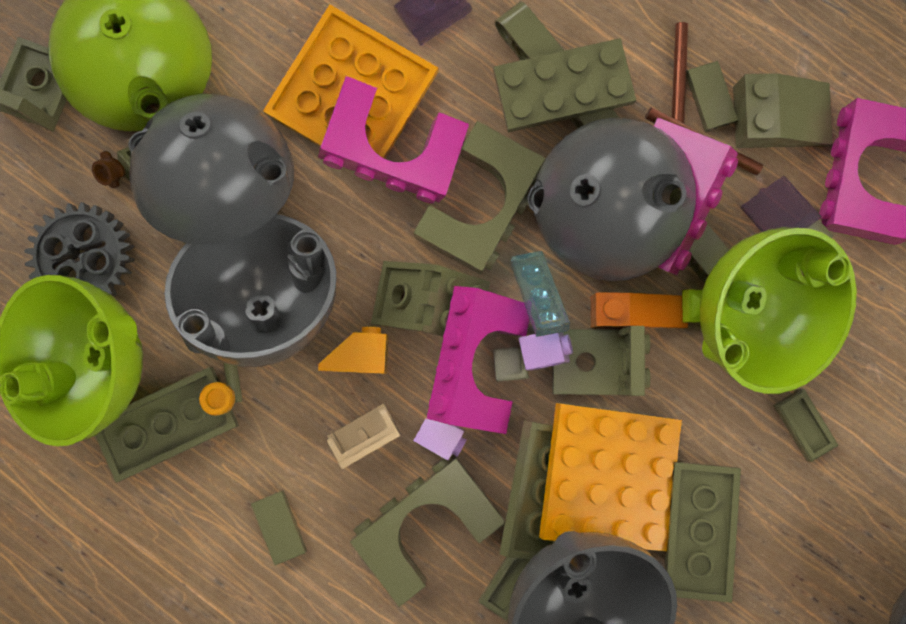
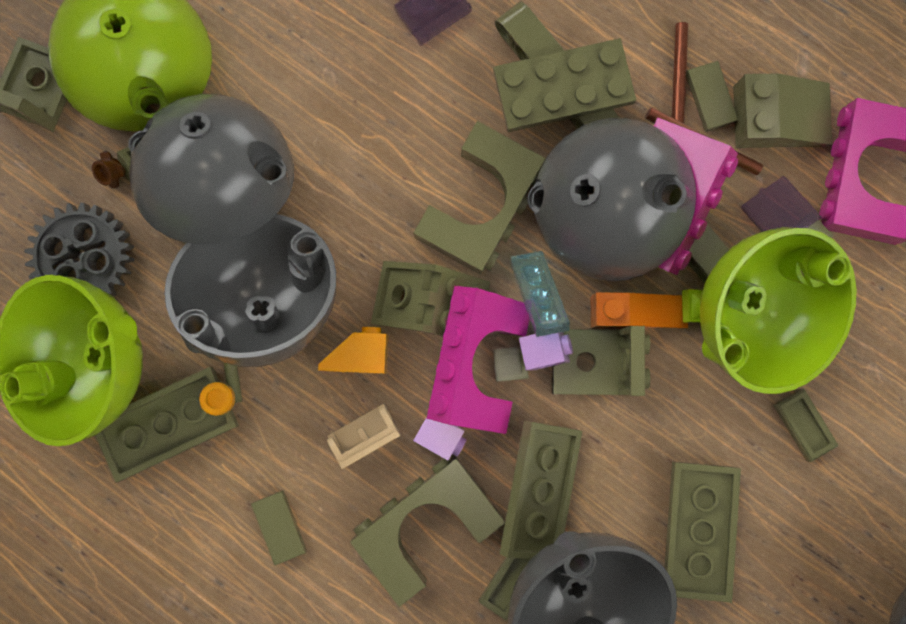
light orange plate [263,4,439,159] -> none
dark pink arch [318,76,469,204] -> none
light orange plate [539,403,682,552] -> none

